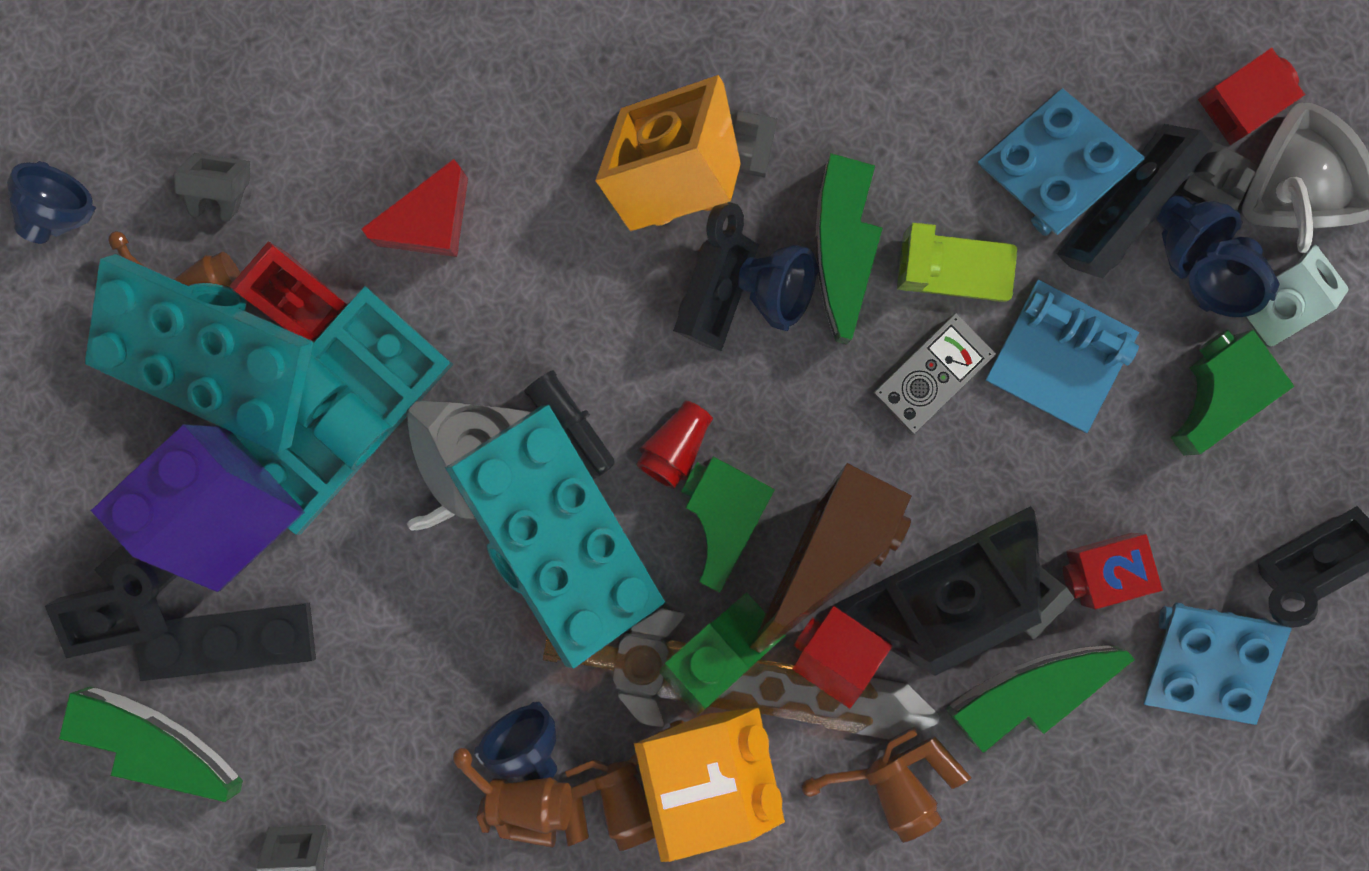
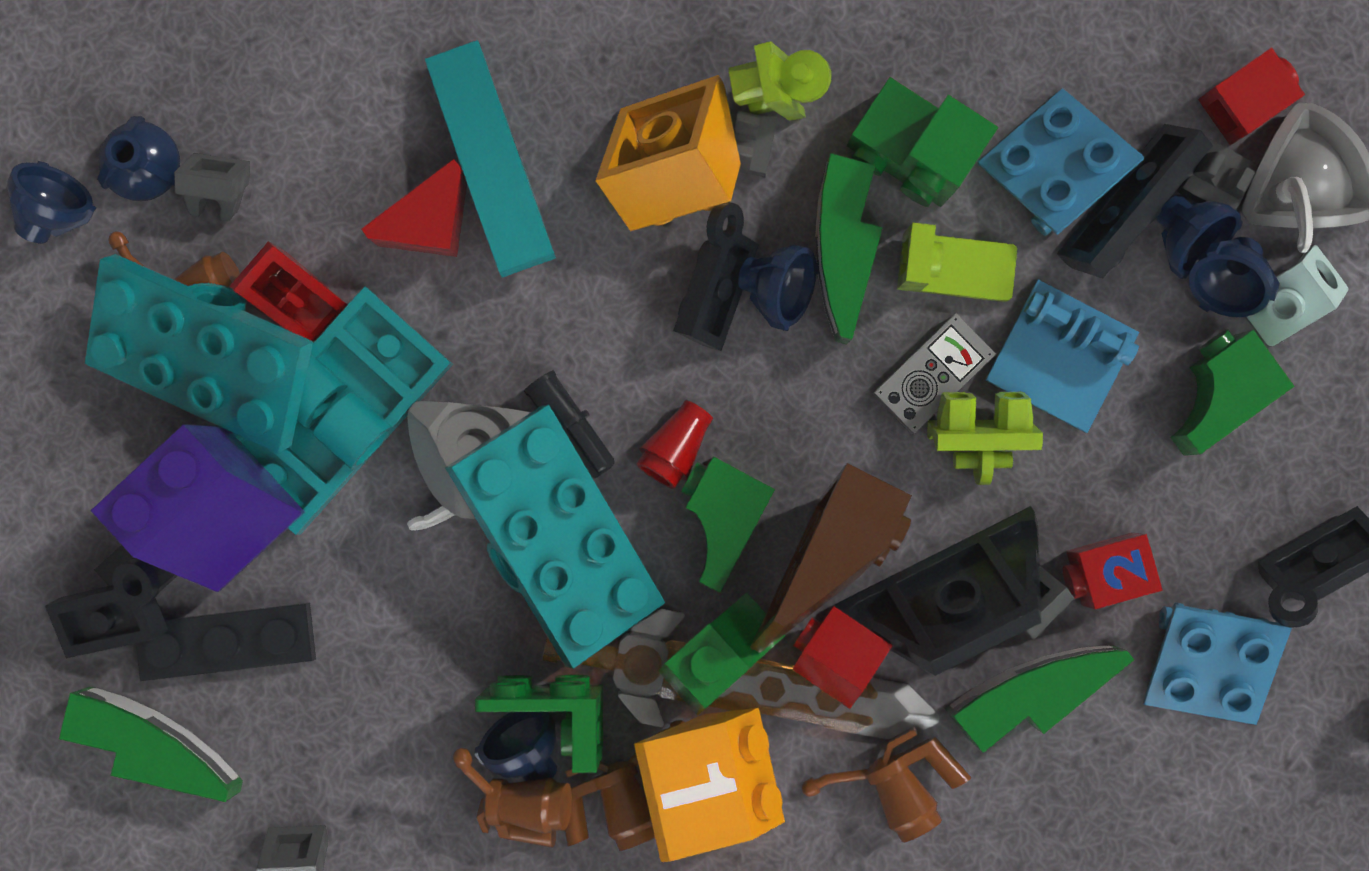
none -> dark blue piece [97,116,180,201]
none -> teal slope [425,40,556,278]
none -> green bracket [475,674,603,773]
none -> lime hips [729,41,832,121]
none -> green brick [847,77,998,207]
none -> lime hips [927,391,1043,485]

